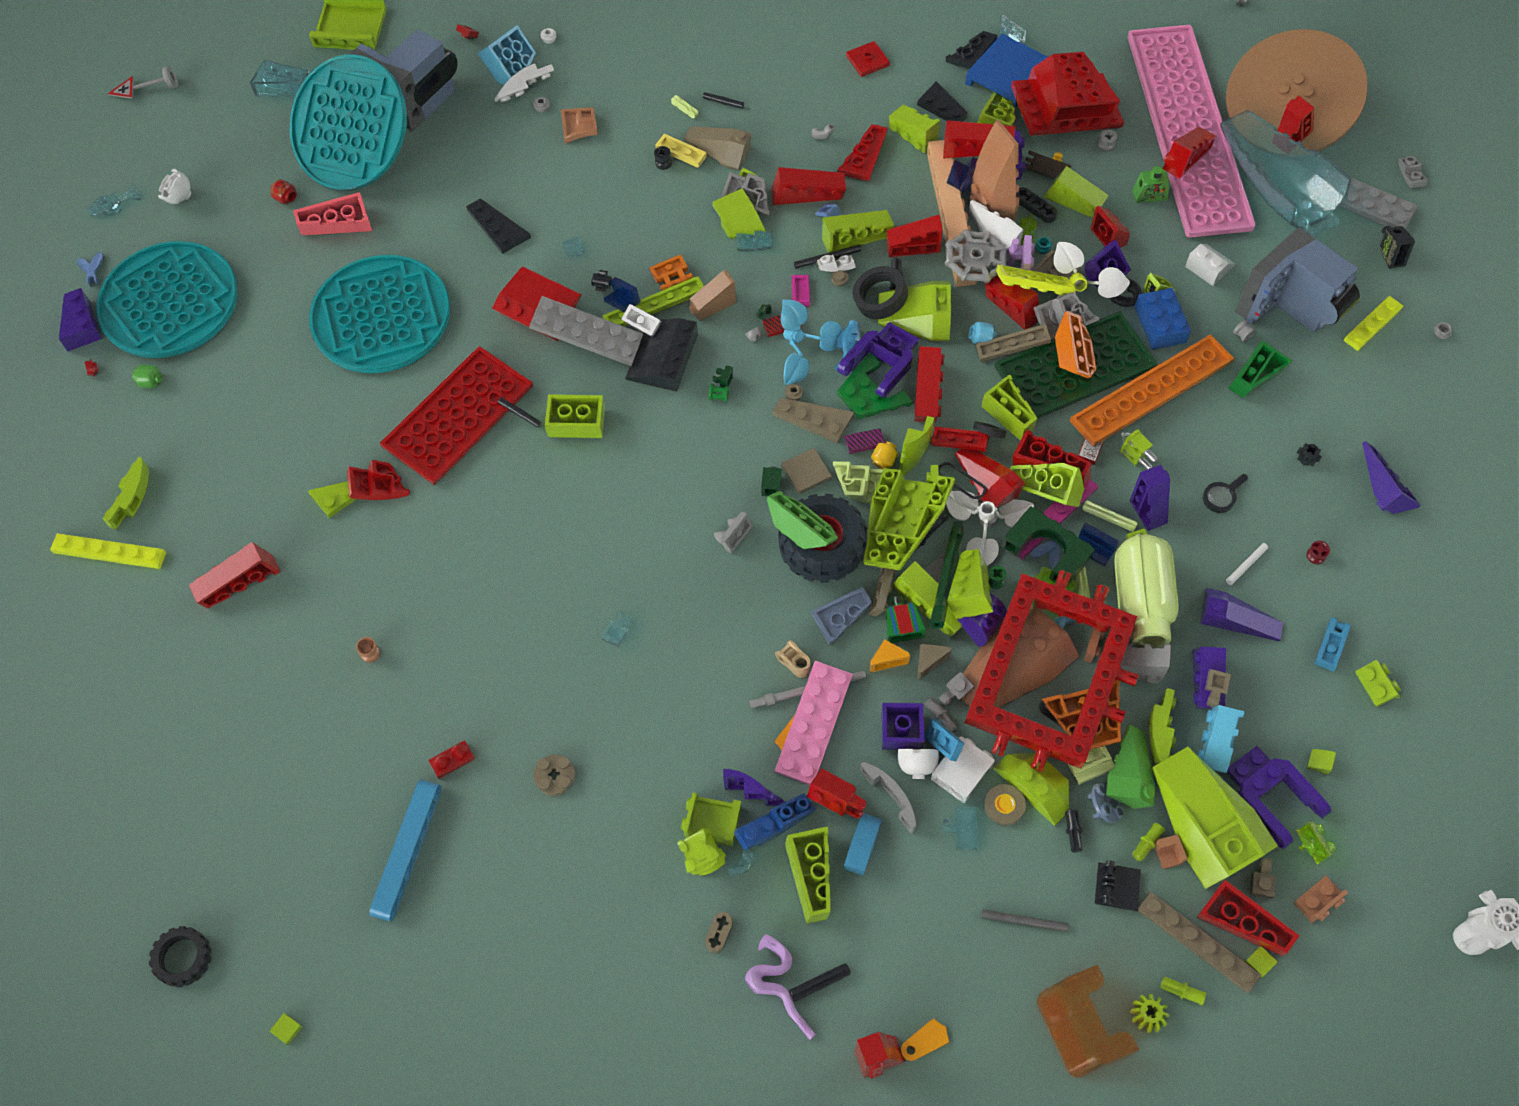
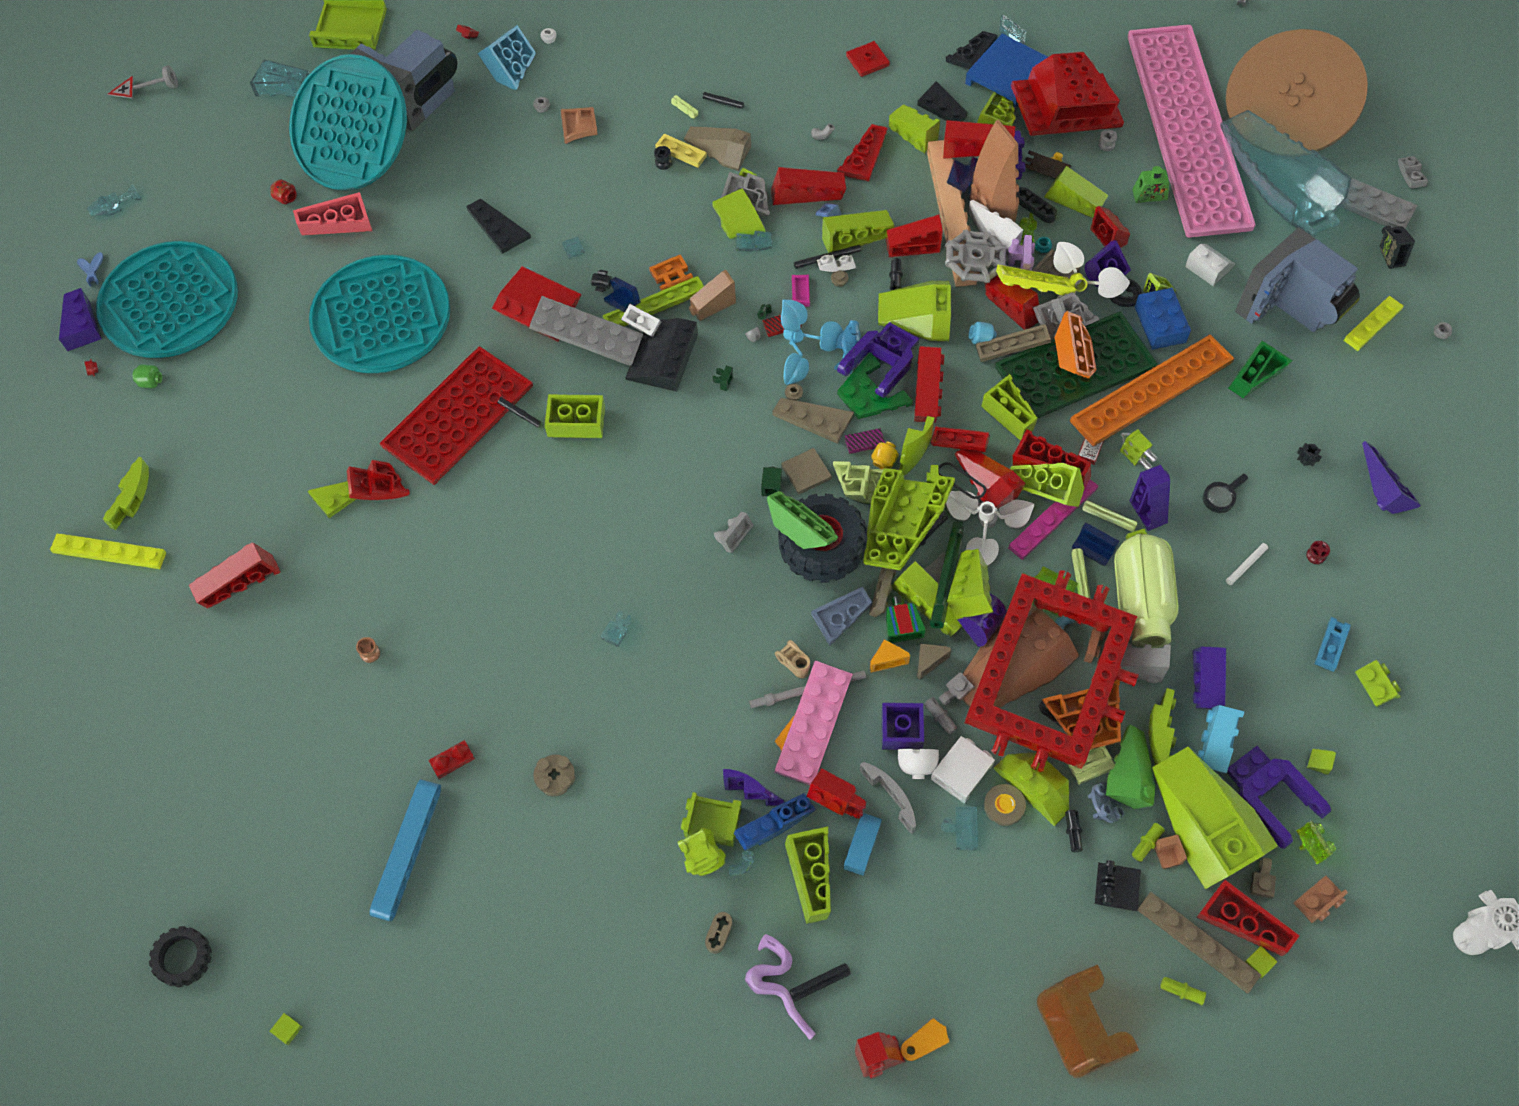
white cylinder [158,169,191,204] -> none
white slope [495,63,554,102] -> none
green bush [708,384,729,402] -> none
black tyre [853,266,908,319] -> none
dark azure plate [924,717,965,762] -> none
black piece [973,421,1007,438] -> none
flat silver bar [981,909,1068,932] -> none
green bush [988,565,1006,589] -> none
dark green arch [1001,506,1095,588] -> none
medium blue piece [1031,540,1059,569] -> none
lime gear [1130,994,1170,1033] -> none
red wedge [1162,127,1216,179] -> none
dark purple wedge [1200,588,1283,641] -> none
dark tan plate [1205,669,1231,707] -> none
light grey wheel [1233,320,1257,343] -> none
red wedge [1273,95,1314,154] -> none

